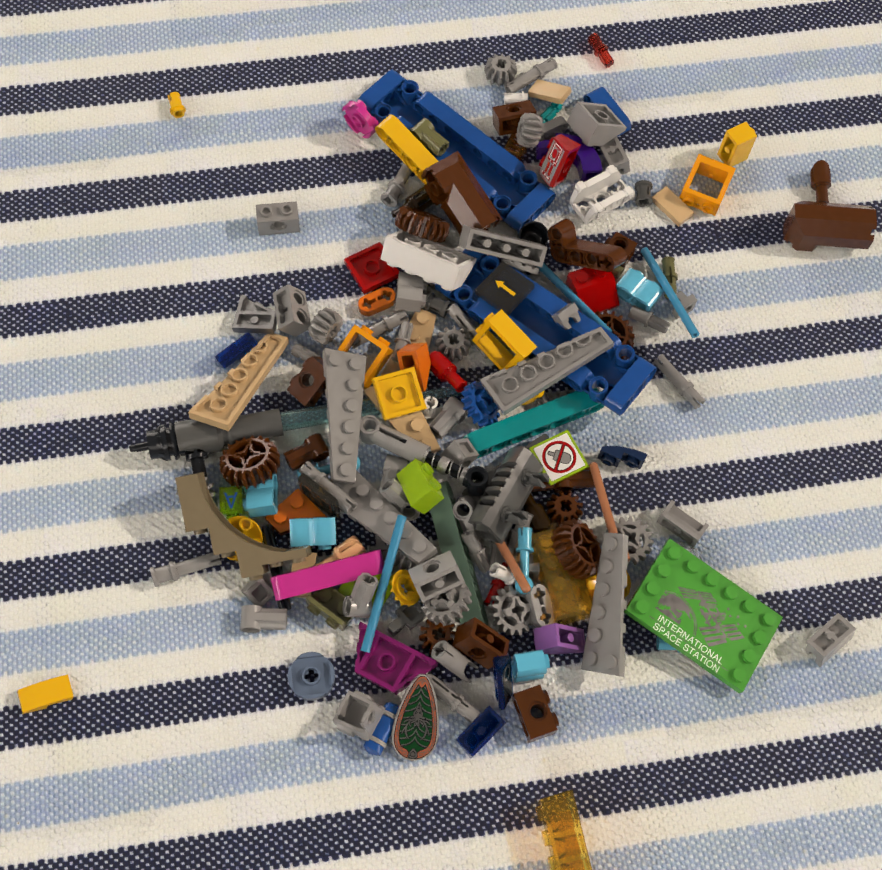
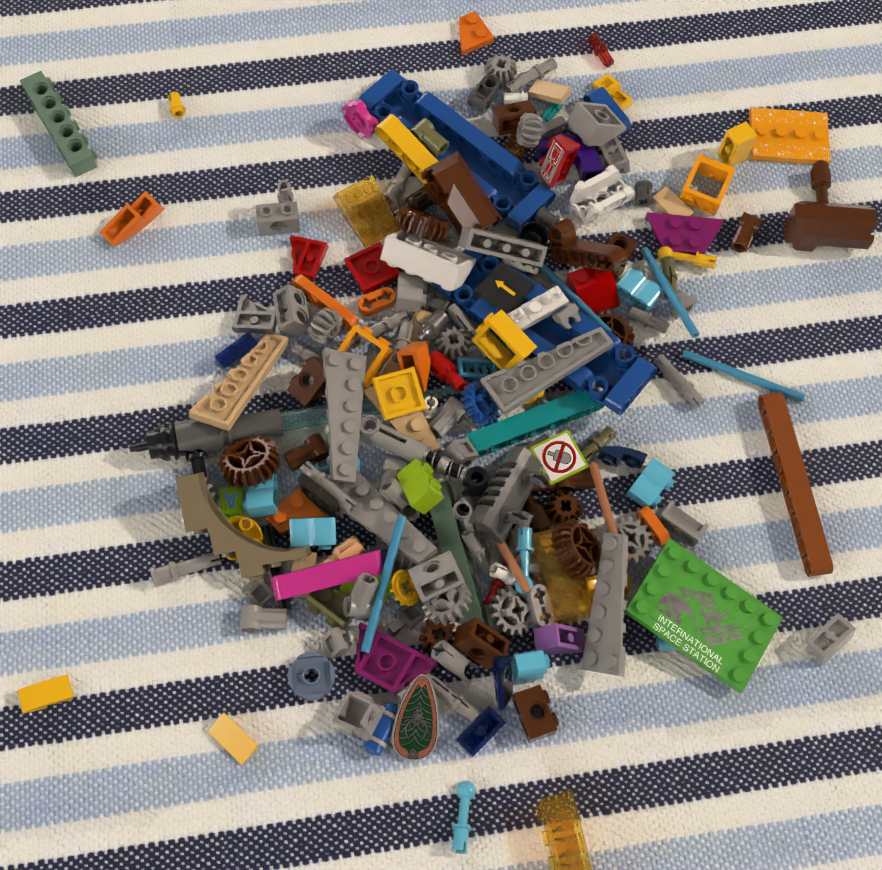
none -> sand green brick [20,71,97,178]
none -> orange slope [99,191,164,247]
none -> yellow slope [208,713,259,765]
none -> light grey pin [277,180,294,203]
none -> red wing [290,235,329,281]
none -> orange beam [291,274,359,331]
none -> light grey tile [321,627,352,660]
none -> clear yellow slope [333,175,401,248]
none -> piece [418,309,448,341]
none -> medium azure pin [451,781,476,854]
none -> dark azure slope [453,357,498,382]
none -> orange wing [459,11,494,56]
none -> dark grey piece [467,74,499,113]
none -> white plate [507,285,569,331]
none -> dark grey bush [534,206,561,229]
none -> olive pin [581,426,616,463]
none -> yellow slope [593,74,633,111]
none -> medium azure brick [626,458,675,508]
none -> orange beam [636,506,670,546]
none -> magenta wing [645,212,724,255]
none -> yellow pin [657,246,717,269]
none -> dark azure piece [682,349,805,402]
none -> reddish brown piece [730,212,763,253]
none -> light orange plate [749,107,831,165]
none -> dark orange beam [758,392,833,577]

